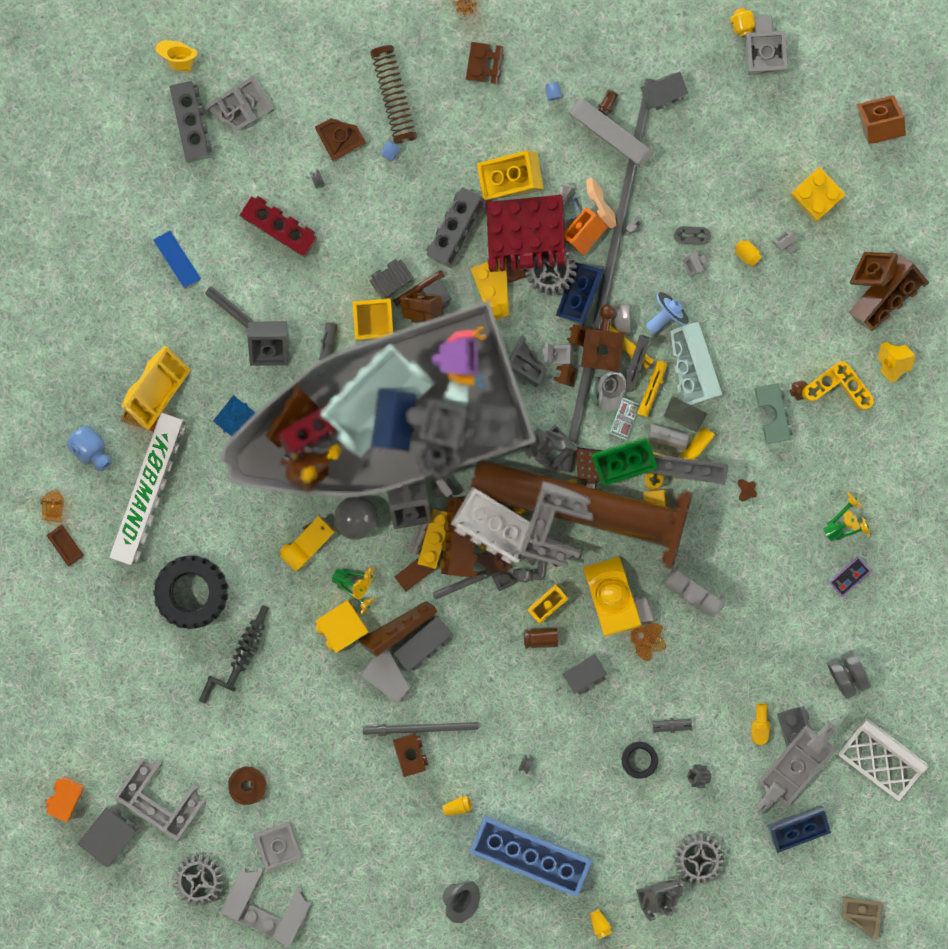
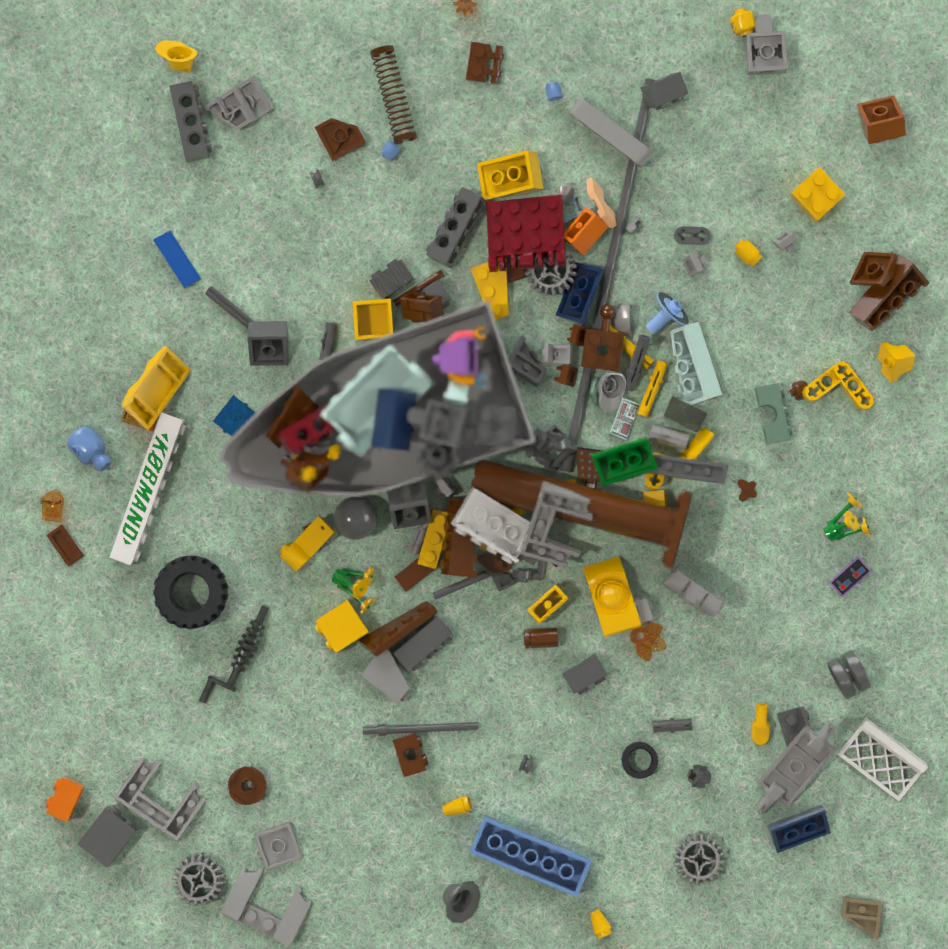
dark red brick [239,196,317,258] -> none
reddish brown pin [598,90,618,116] -> none
dark grey piece [636,878,684,921] -> none

